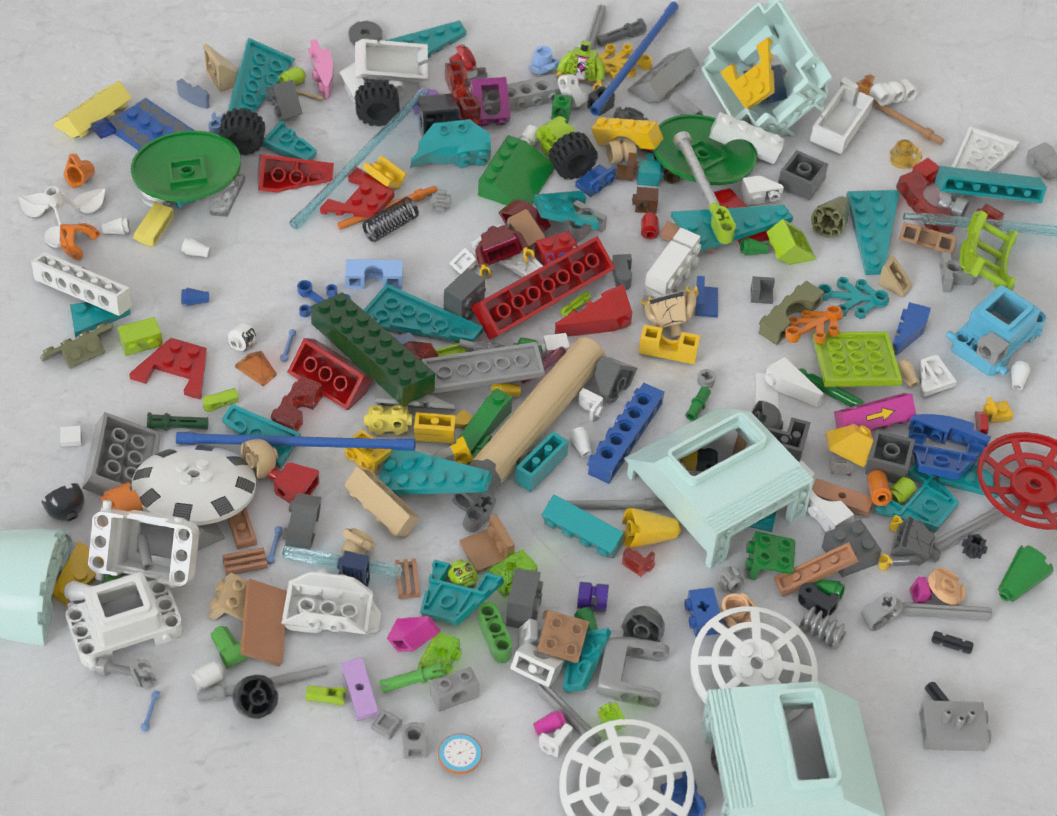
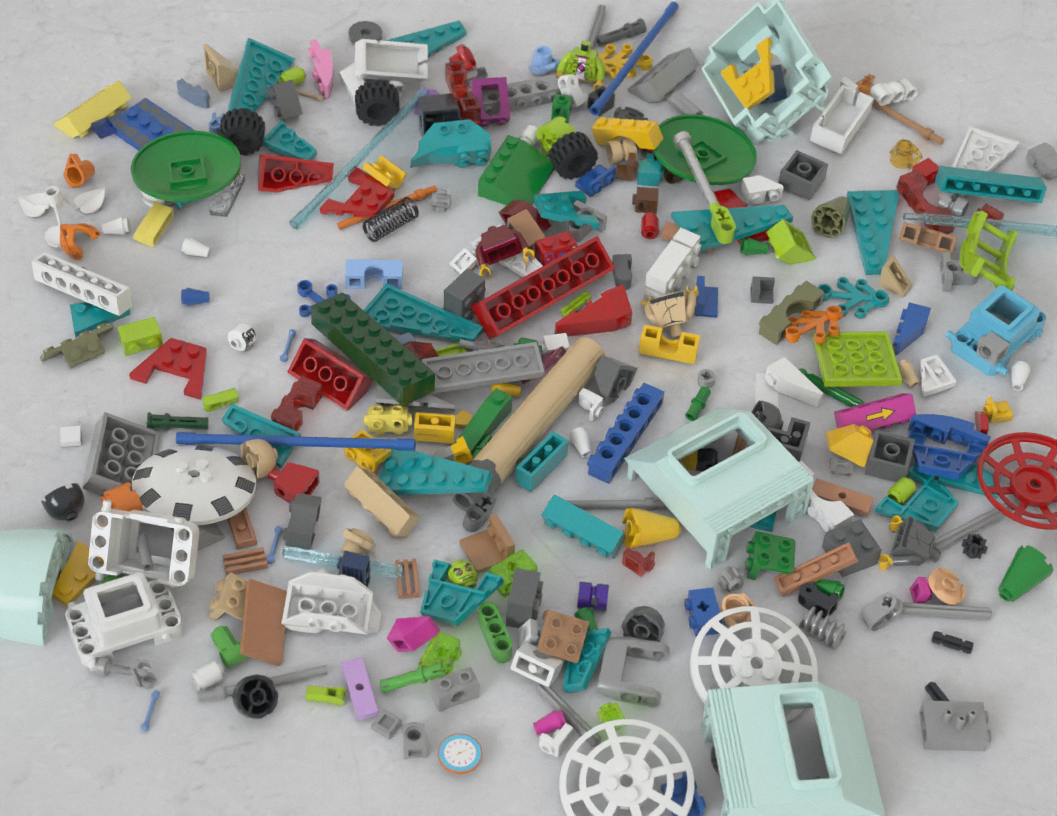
white cone [64,581,93,602] -> none
clear orange slope [235,351,277,387] -> none
white arch [709,112,784,164] -> none
orange brick [867,470,892,506] -> none

